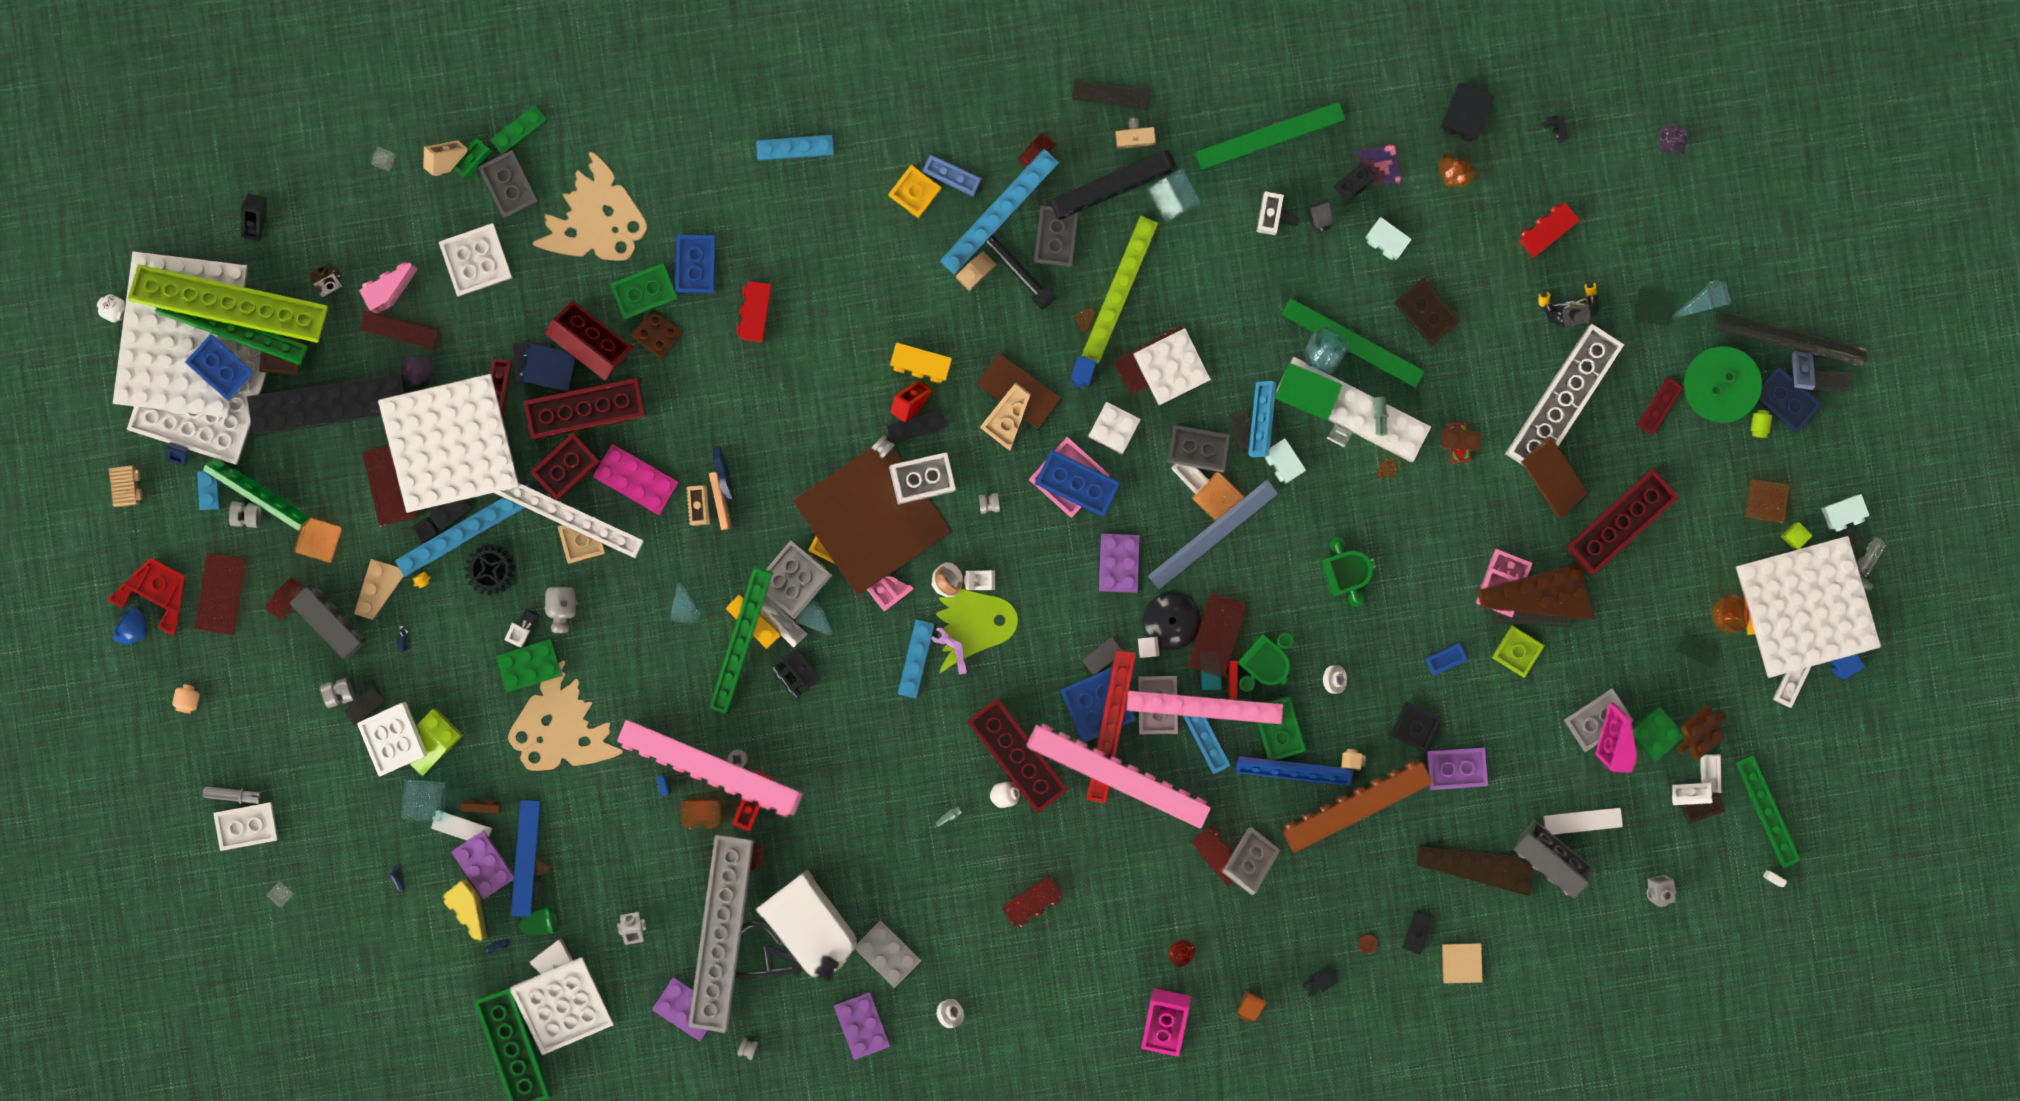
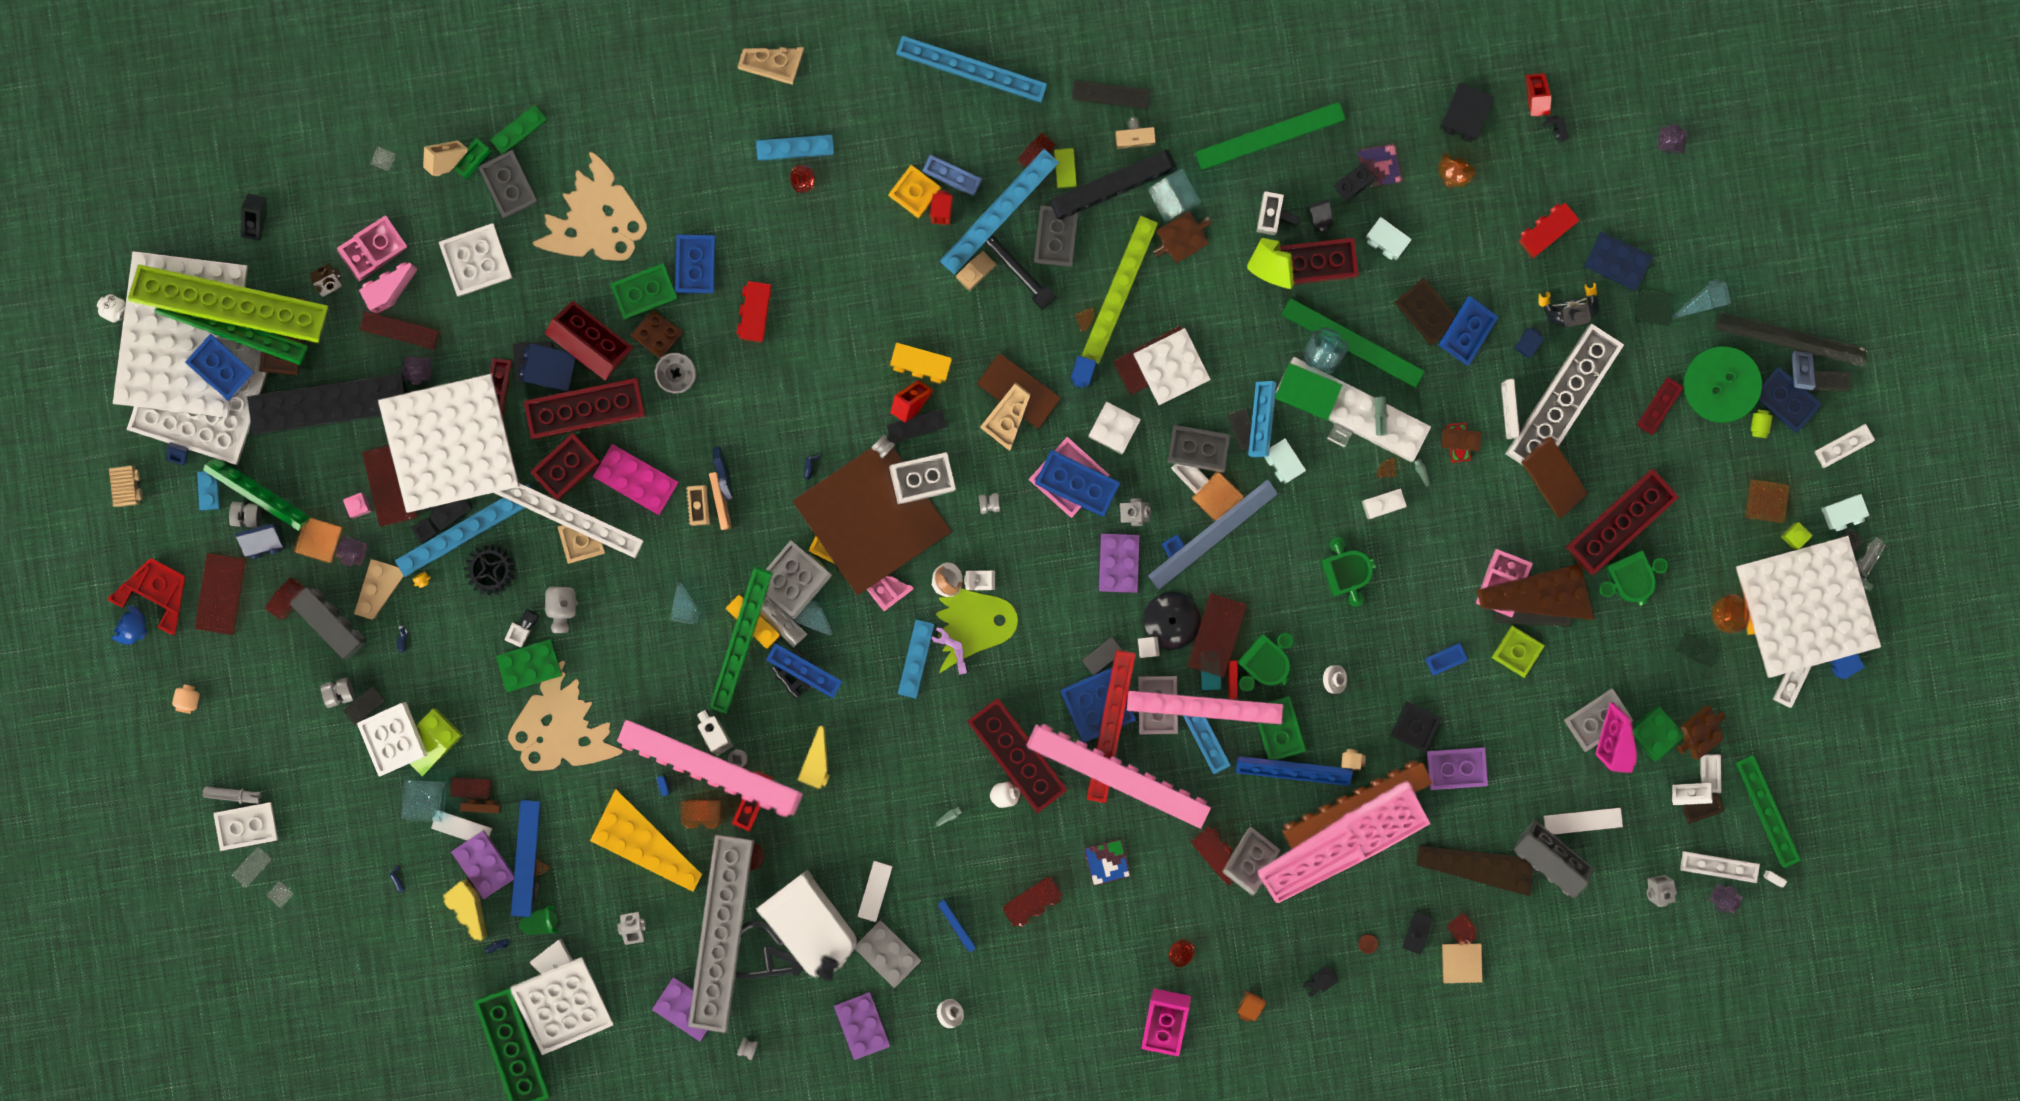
none -> clear tile [232,846,273,888]
none -> slope [235,524,286,560]
none -> brick [335,535,368,567]
none -> bright pink slope [337,216,407,282]
none -> bright pink brick [343,493,372,518]
none -> clear red plate [450,777,491,799]
none -> yellow wing [590,789,702,892]
none -> light grey wheel [655,353,697,393]
none -> white torso [697,710,734,756]
none -> tan wing [738,47,804,85]
none -> blue plate [766,643,843,698]
none -> clear red plate [790,164,815,193]
none -> light yellow slope [798,725,830,789]
none -> dark blue piece [804,455,820,479]
none -> white tile [858,861,892,922]
none -> dark azure plate [896,36,1047,103]
none -> red brick [930,191,953,225]
none -> blue tile [938,899,976,952]
none -> lime tile [1054,148,1077,189]
none -> tile [1084,839,1131,886]
none -> light grey brick [1120,499,1151,526]
none -> reddish brown plate [1153,211,1212,263]
none -> blue tile [1161,534,1185,558]
none -> lime slope [1247,238,1294,289]
none -> bright pink wing [1258,782,1430,903]
none -> dark red brick [1280,238,1359,285]
none -> white brick [1362,489,1407,519]
none -> sand green piece [1414,458,1430,486]
none -> blue plate [1438,297,1498,366]
none -> clear red brick [1447,913,1478,946]
none -> white tile [1501,379,1519,440]
none -> dark blue brick [1513,328,1544,359]
none -> red slope [1526,73,1551,116]
none -> dark blue plate [1584,232,1653,291]
none -> green piece [1599,550,1668,606]
none -> white tile [1680,851,1760,883]
none -> clear purple brick [1708,883,1743,914]
none -> white tile [1814,424,1875,468]

